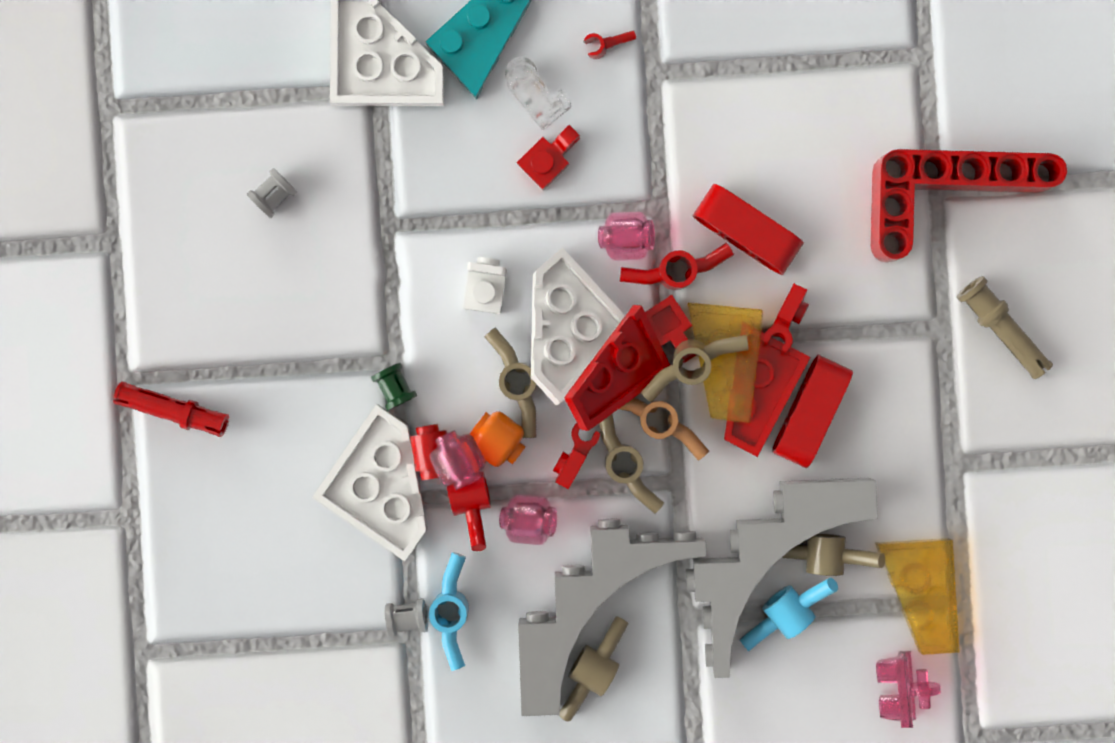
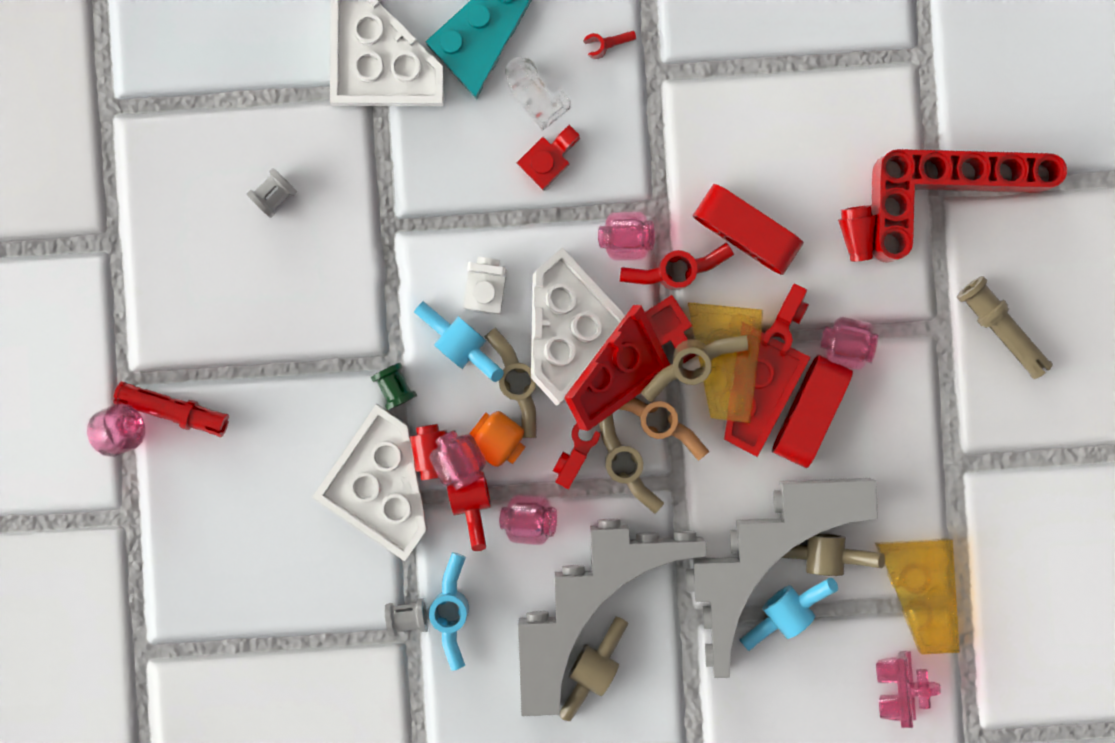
none -> clear pink head [87,403,146,457]
none -> medium azure piece [414,301,504,382]
none -> clear pink head [820,317,879,370]
none -> red cone [838,205,876,262]

